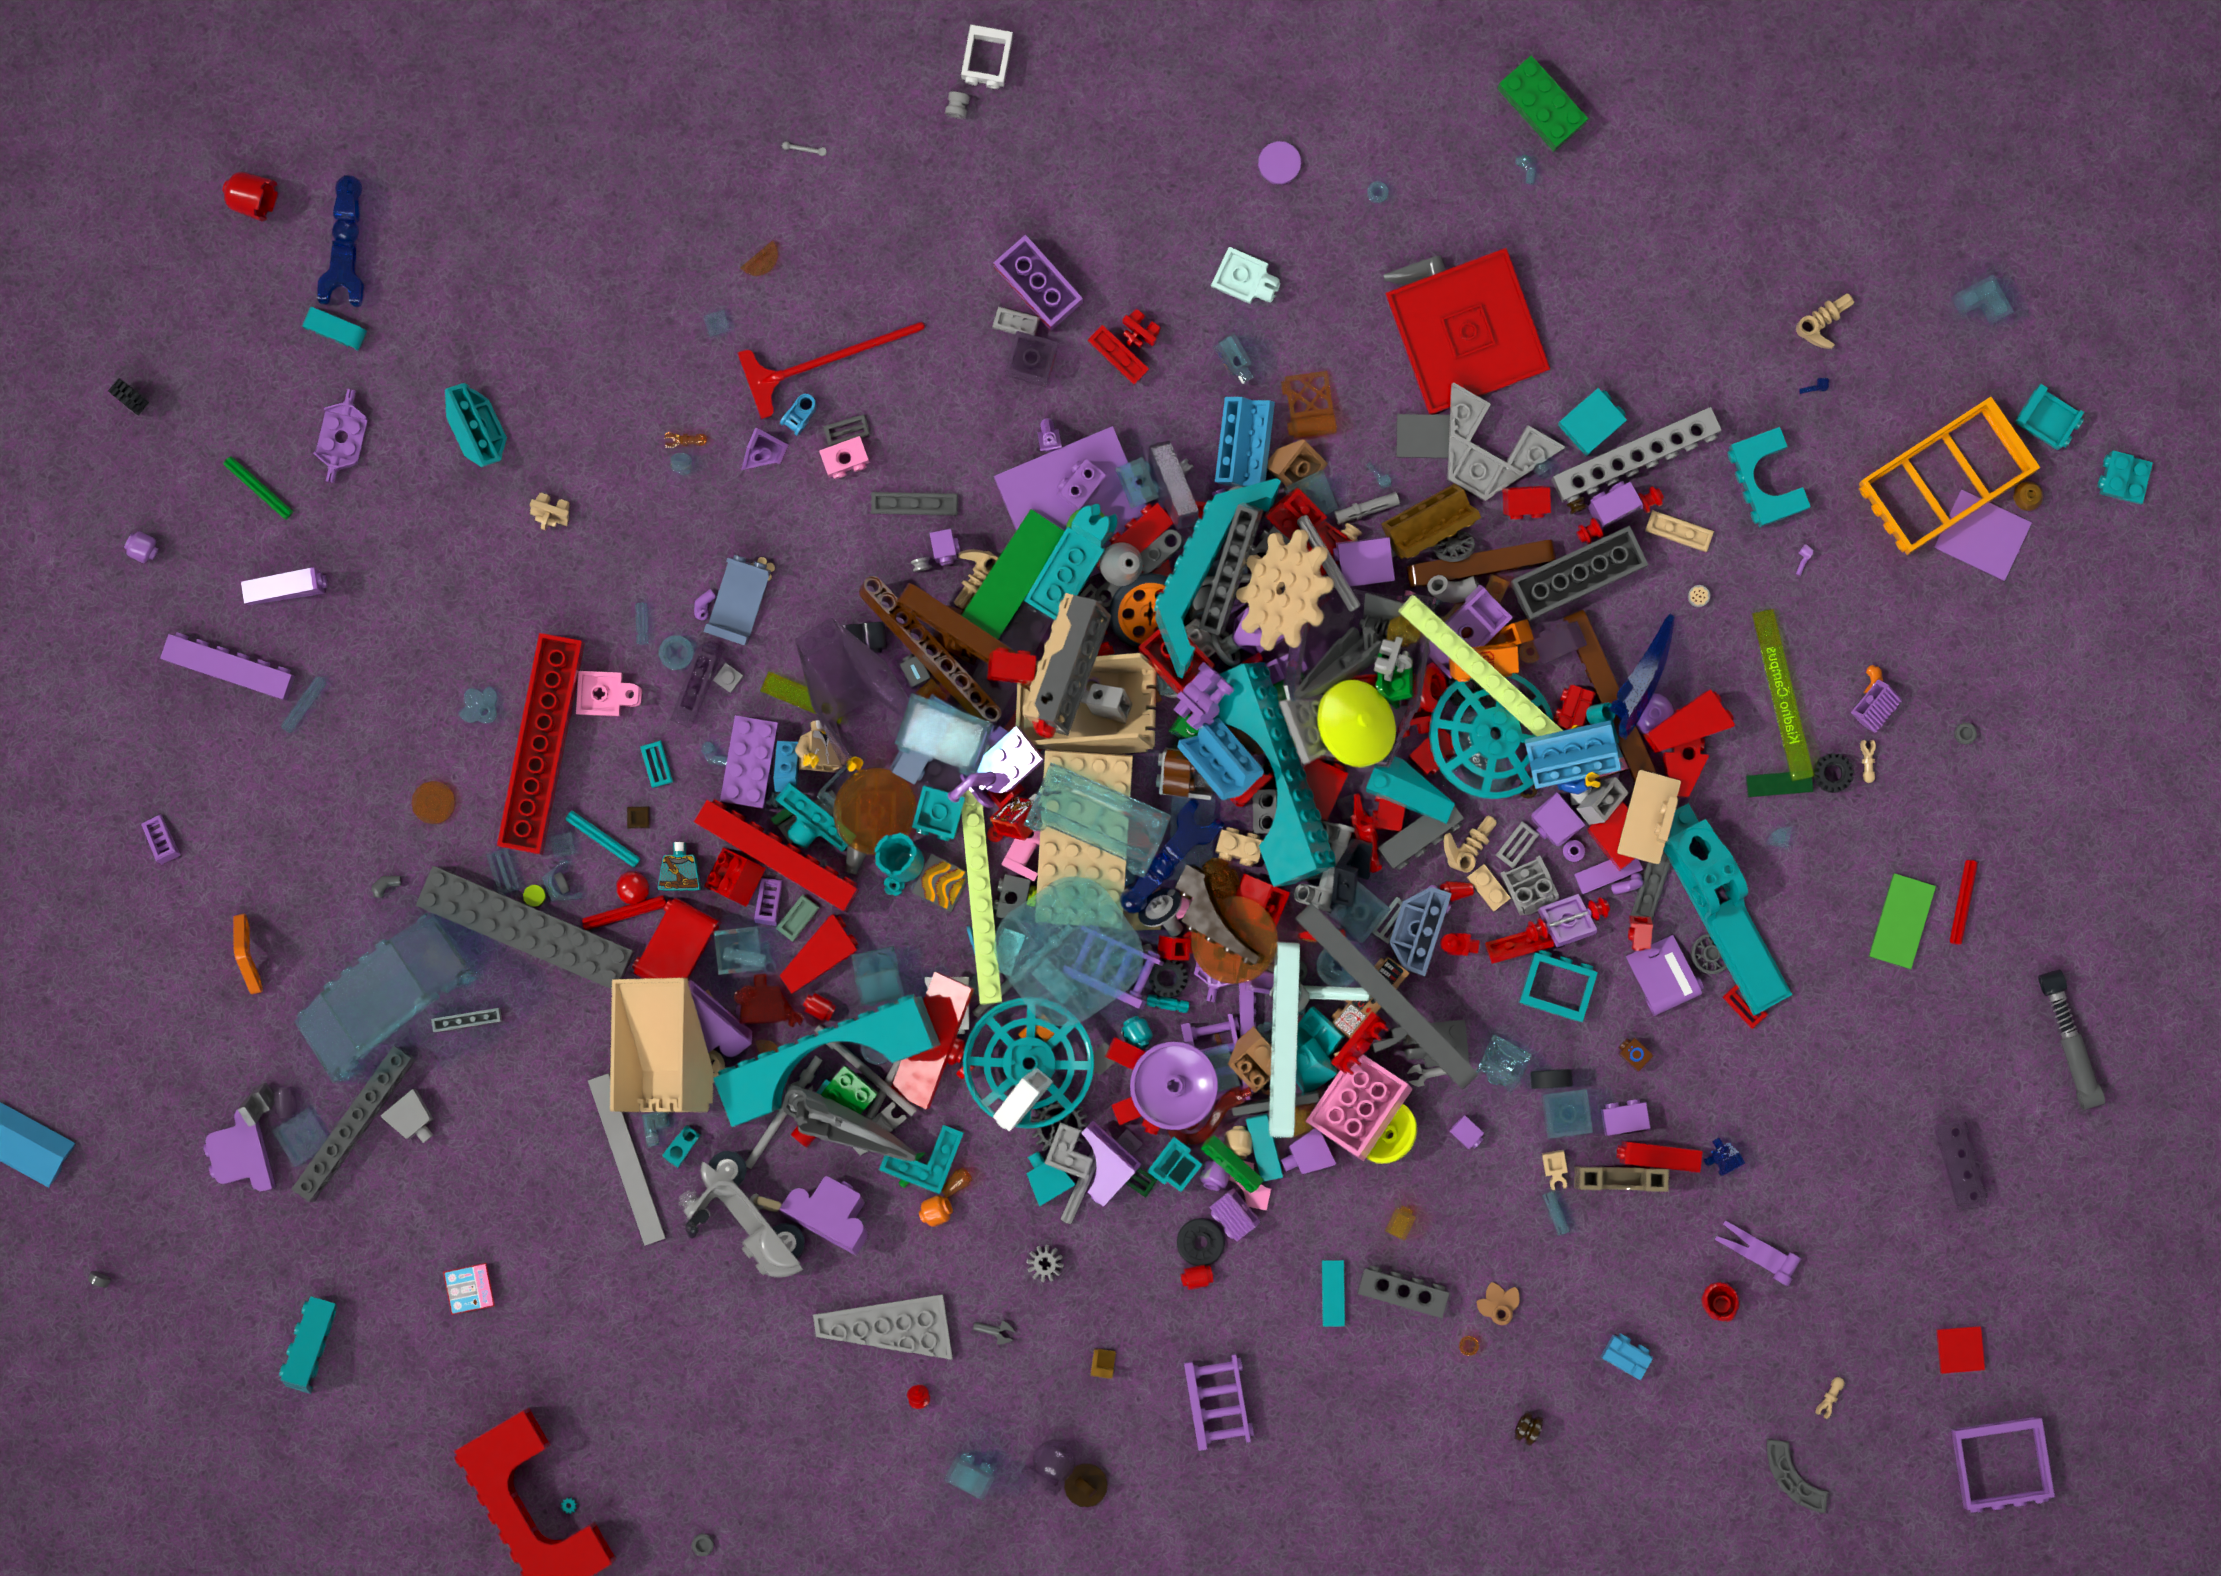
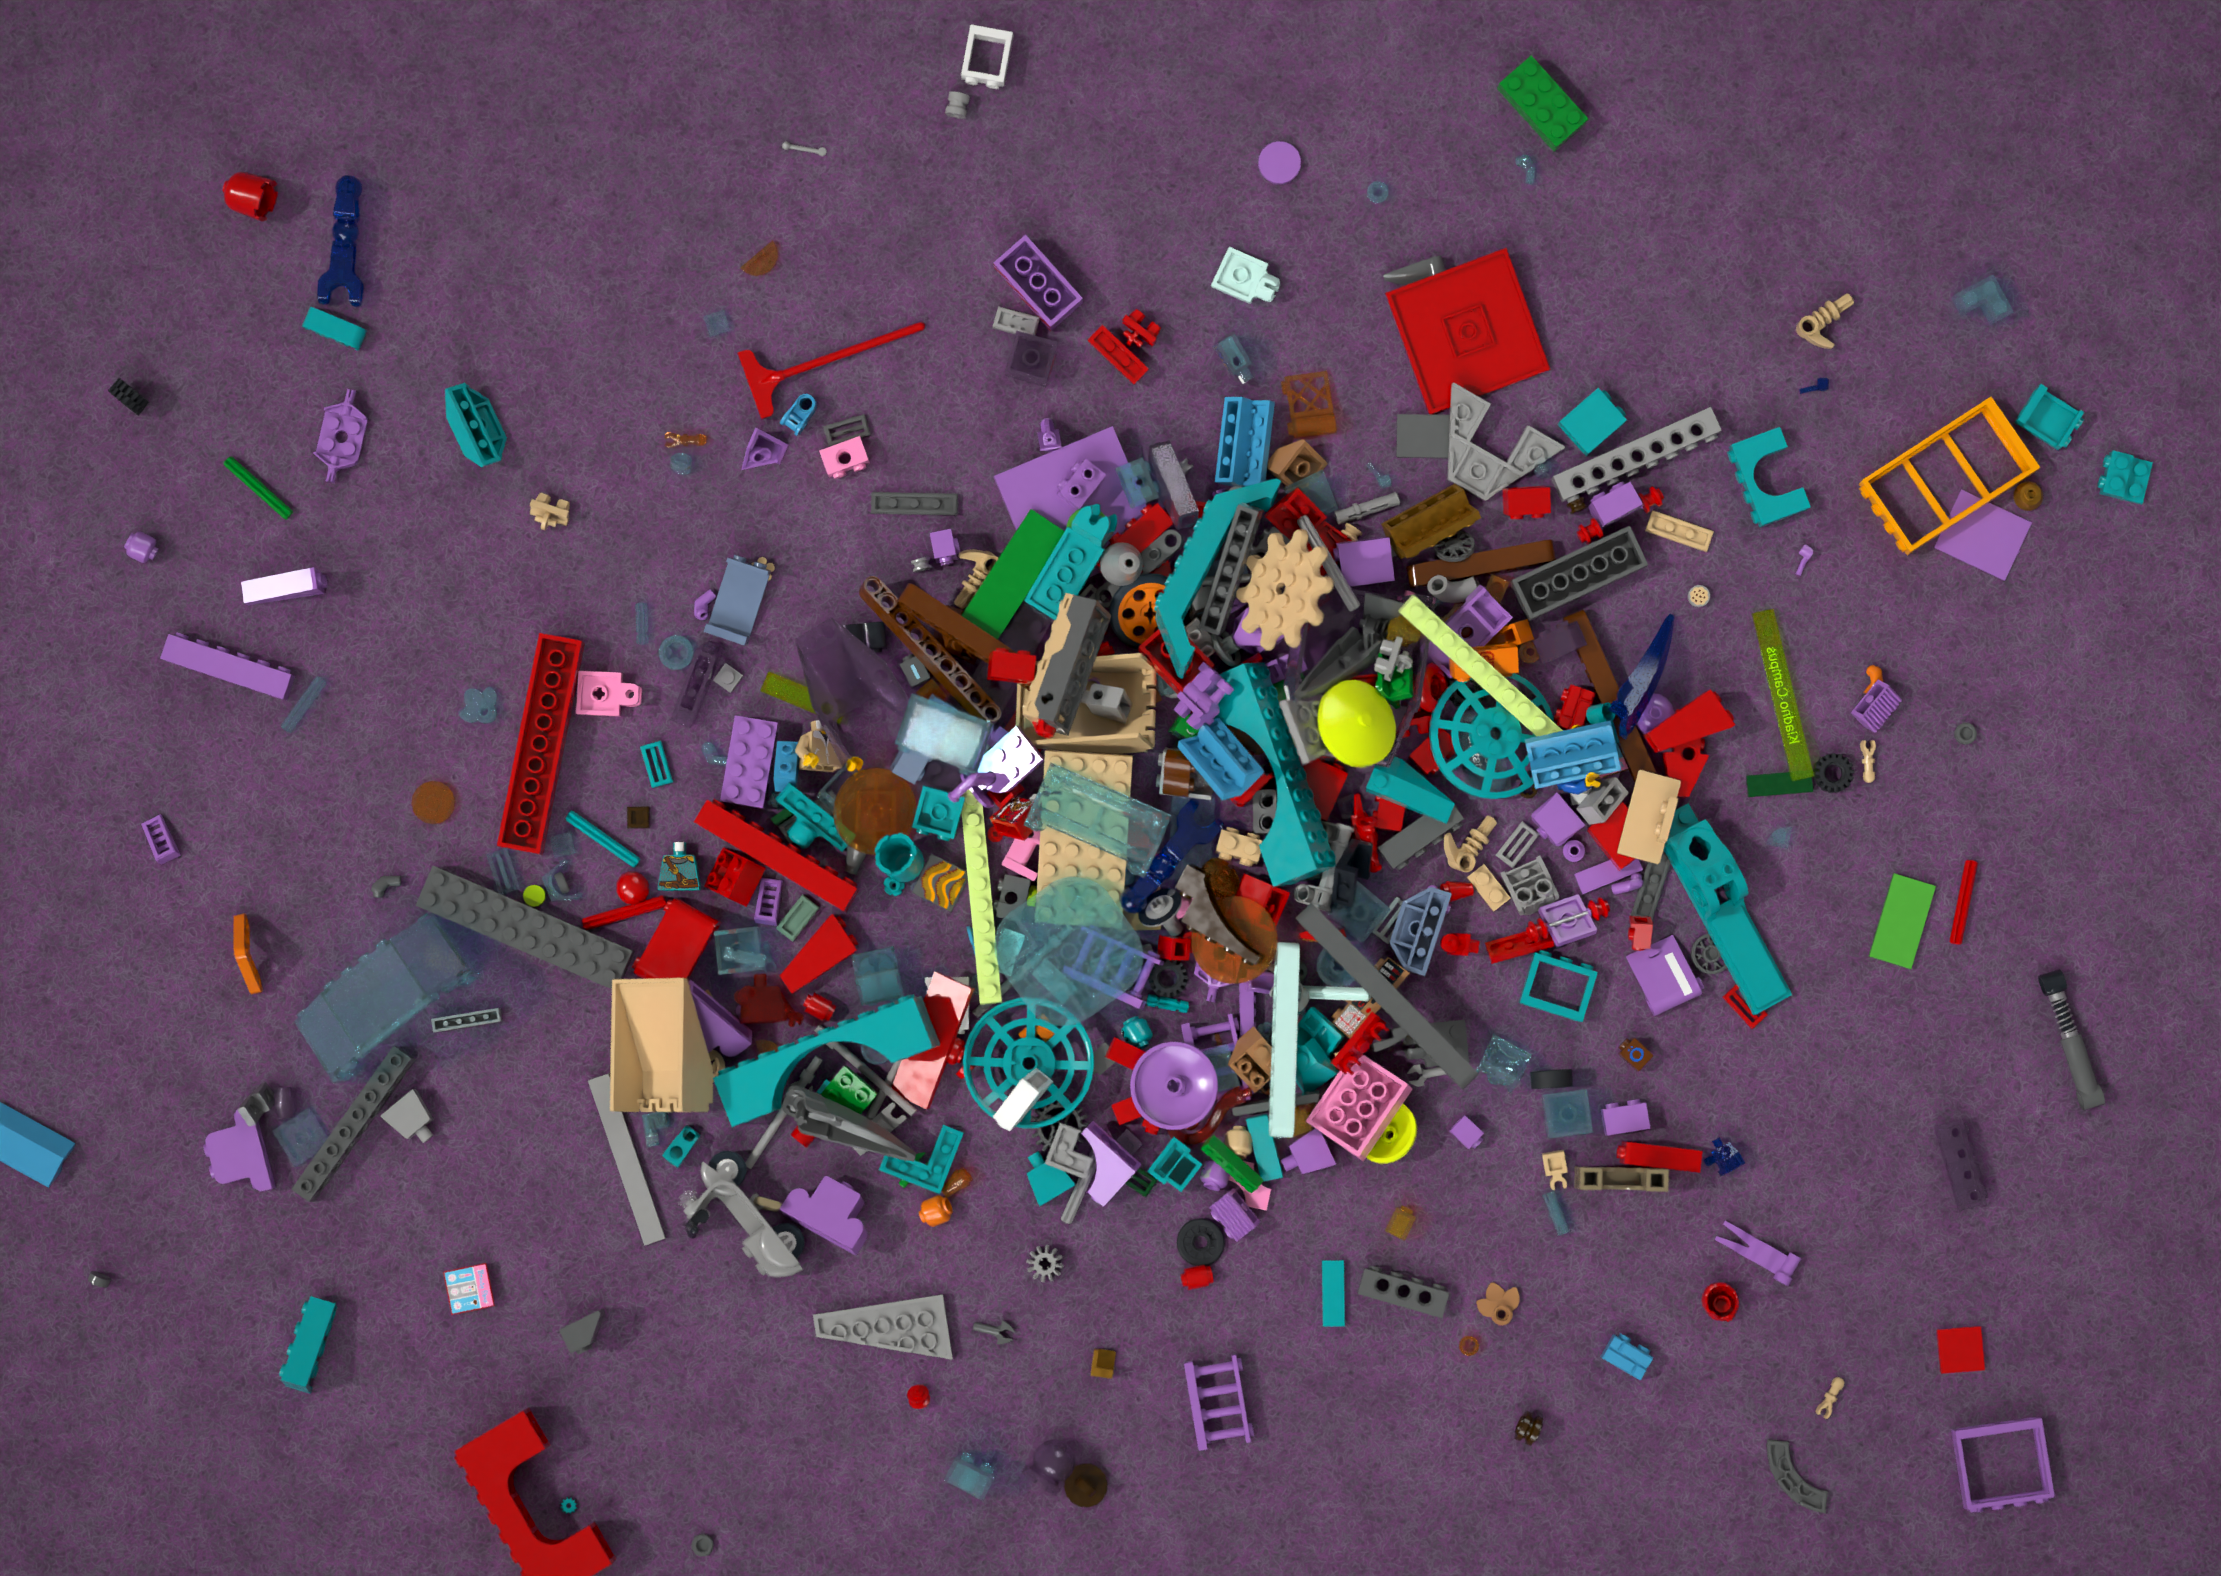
none -> dark grey slope [559,1308,605,1355]

